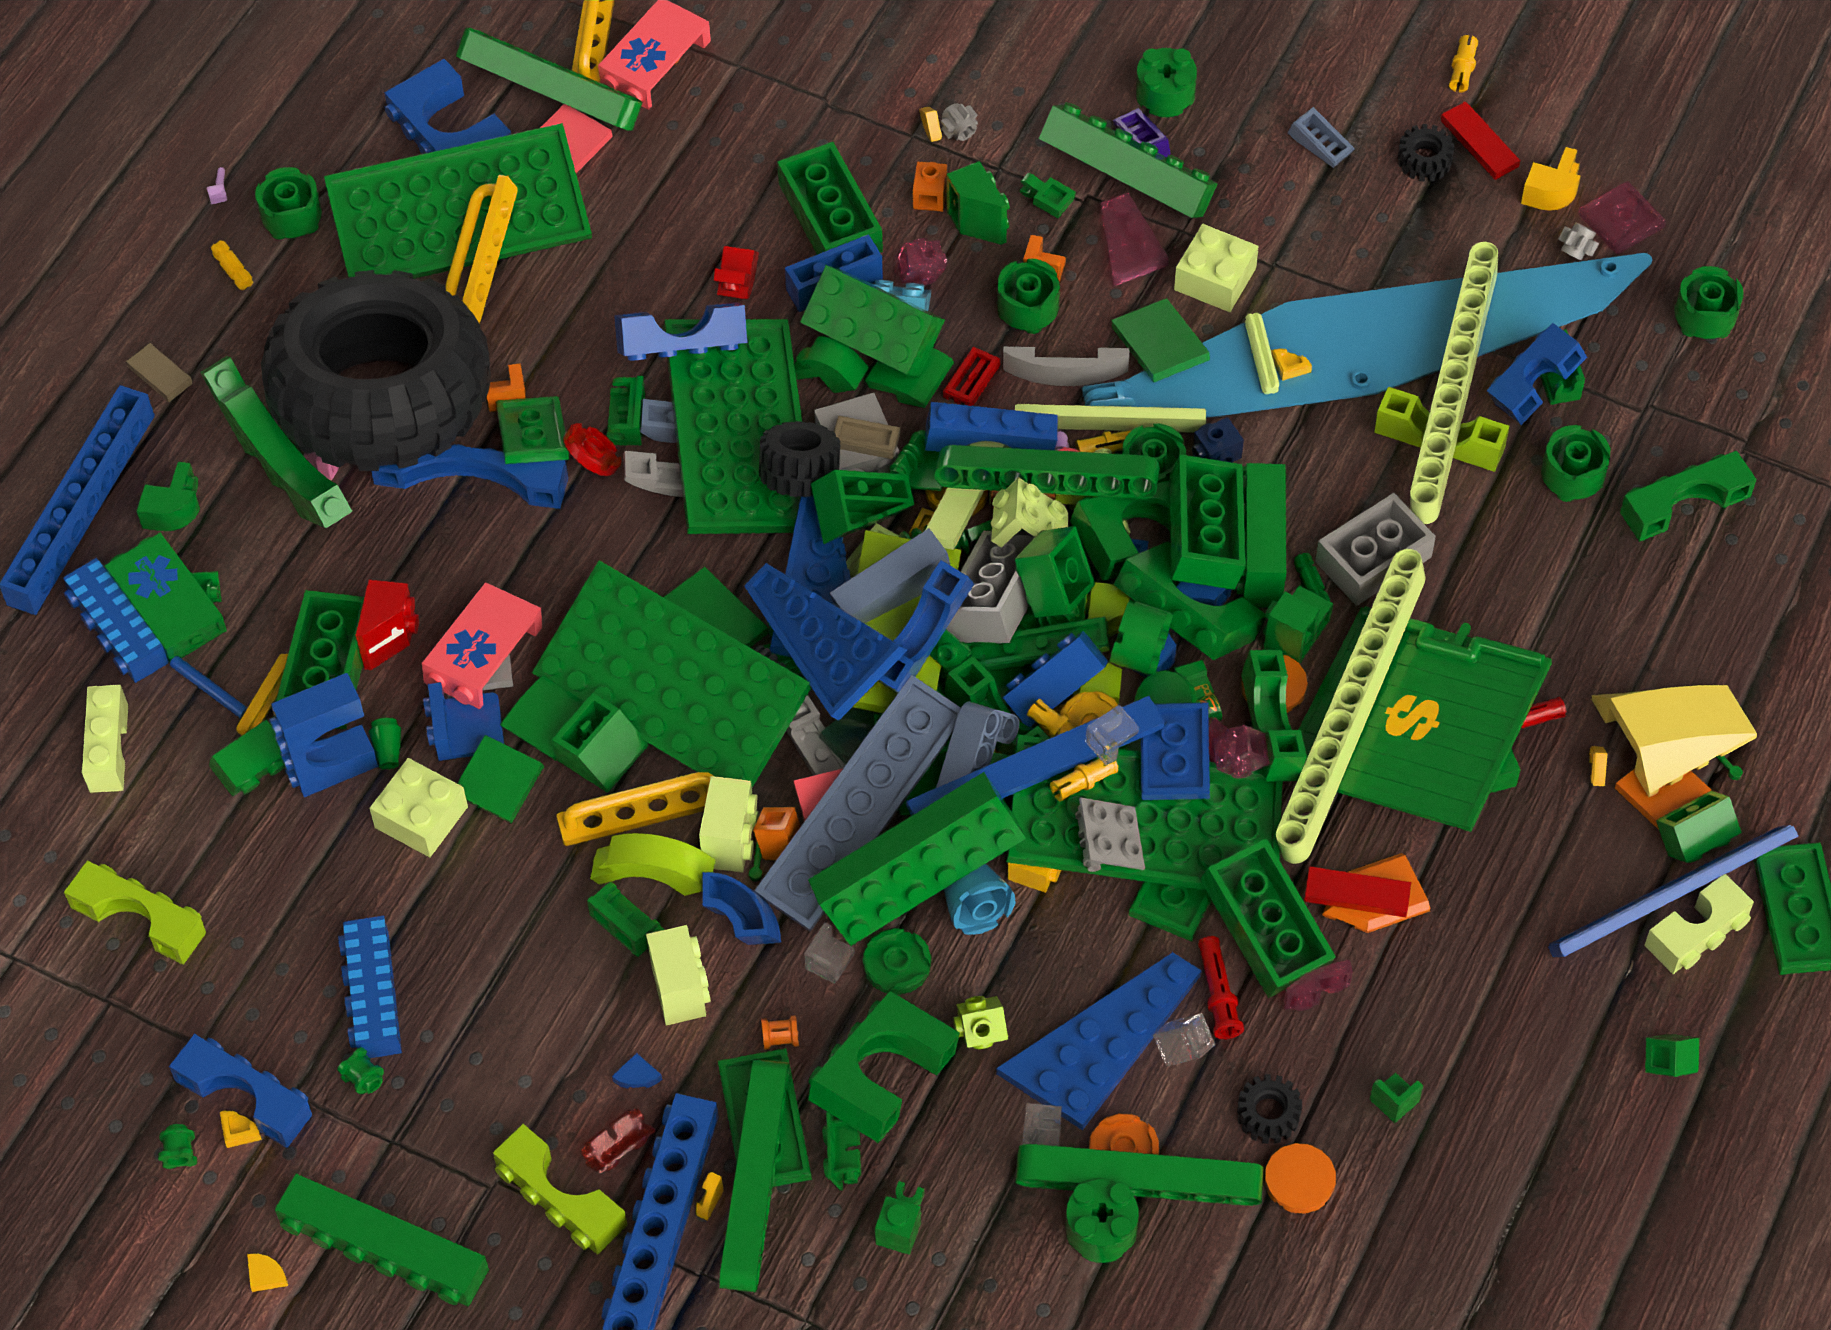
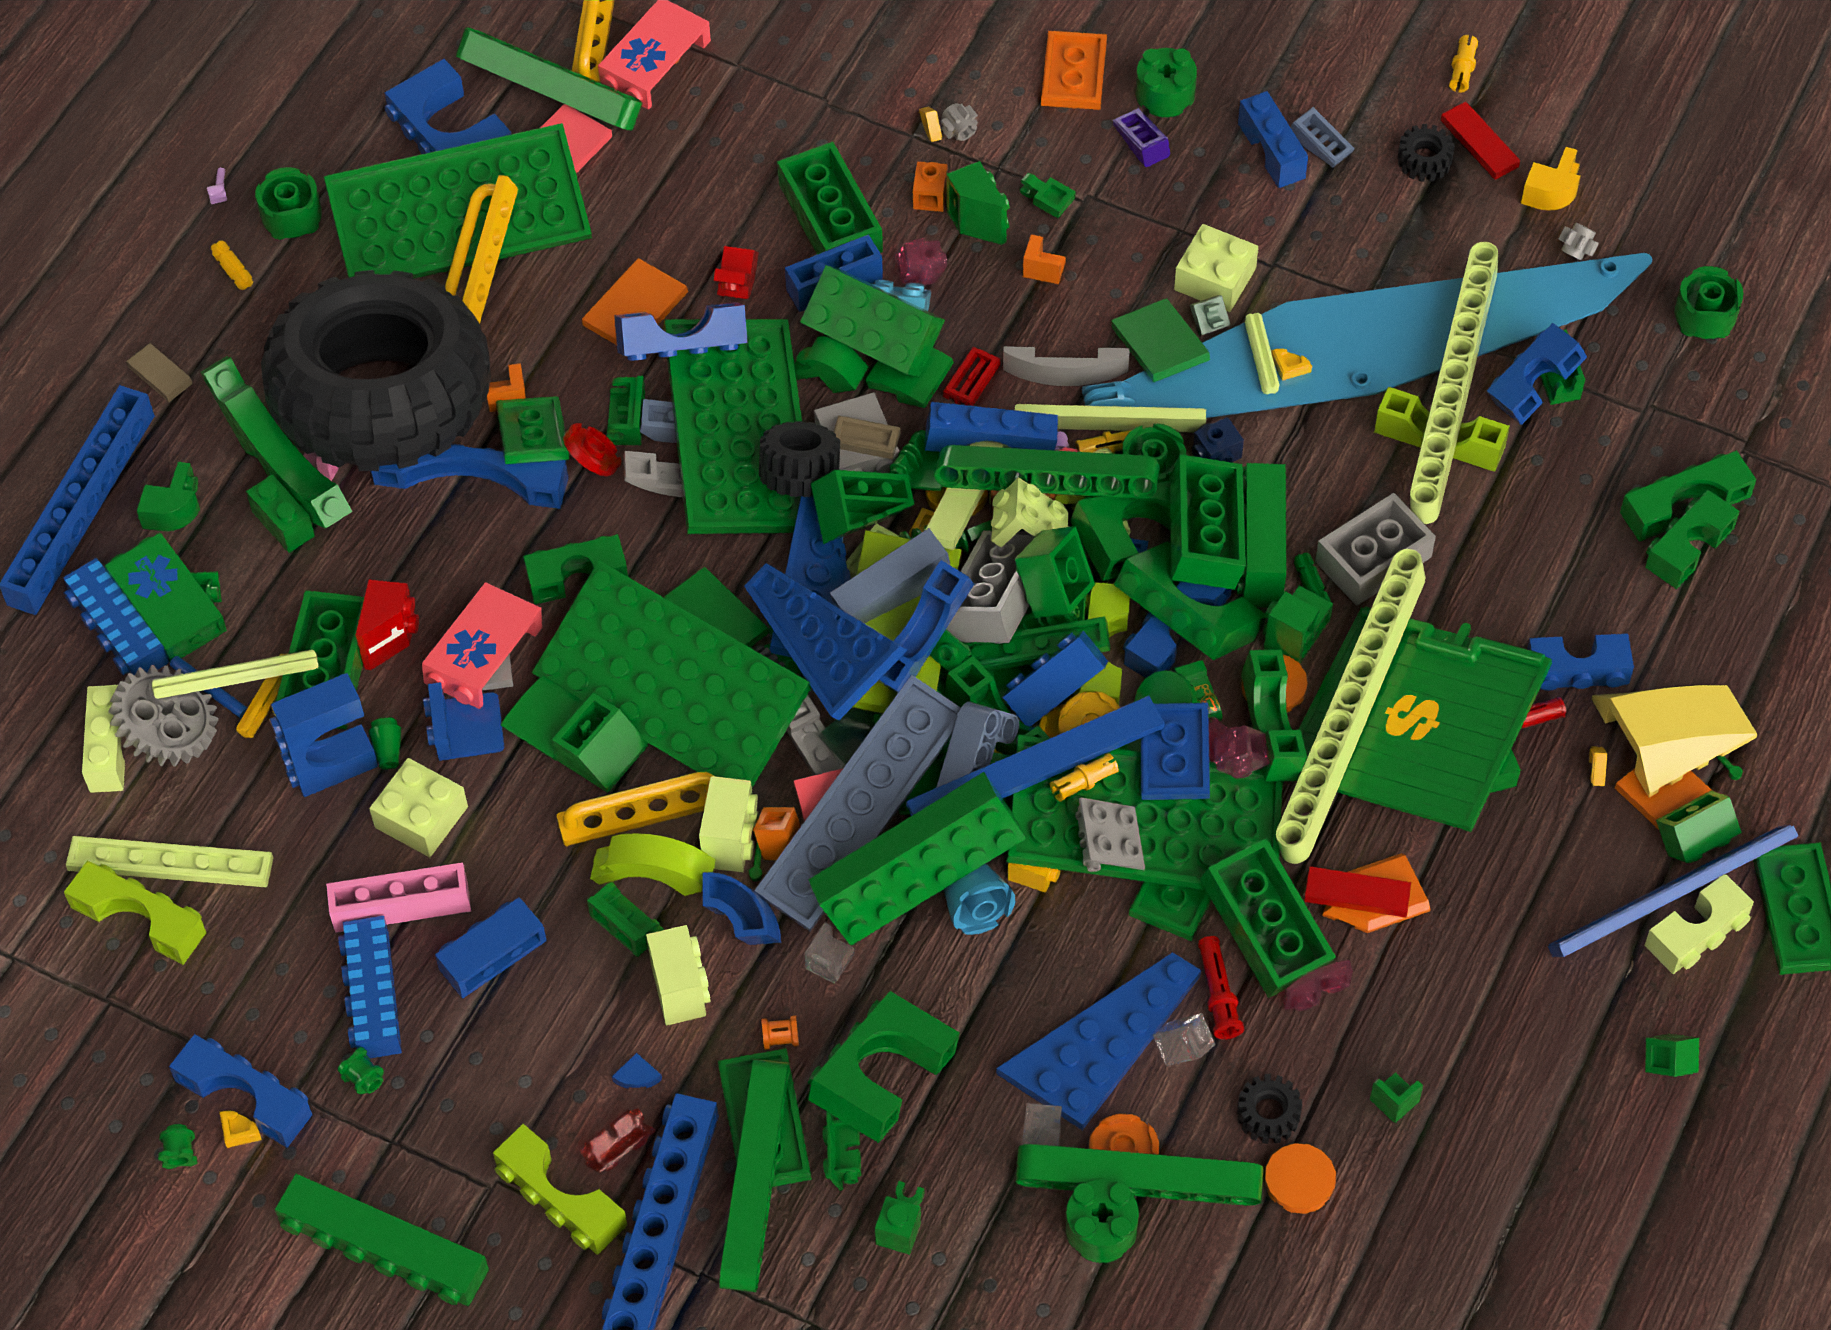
green brick [209,719,285,797] -> none
yellow tile [247,1254,288,1292] -> none
green tile [457,735,544,824] -> none
yellow tile [696,1172,724,1221] -> none
green tile [863,928,931,995] -> none
lime brick [953,996,1008,1049] -> none
green brick [997,259,1060,334] -> none
yellow pin [1027,699,1076,738] -> none
green brick [1039,102,1218,218] -> none
clear panel [1085,705,1139,766] -> none
clear pink wing [1100,193,1169,287] -> none
green brick [1110,600,1174,676] -> none
green brick [1541,425,1611,502] -> none
clear pink tile [1579,181,1666,254] -> none
none -> yellowish green tile [66,836,273,887]
none -> light grey gear [108,665,218,766]
none -> yellowish green axle [152,650,318,699]
none -> green brick [246,474,315,553]
none -> bright pink brick [326,862,471,933]
none -> blue brick [435,897,547,999]
none -> green arch [523,534,628,605]
none -> orange tile [582,258,688,345]
none -> orange tile [1041,31,1107,110]
none -> sand green tile [1190,295,1230,335]
none -> blue arch [1238,91,1308,188]
none -> blue arch [1527,634,1634,691]
none -> green arch [1645,490,1740,589]

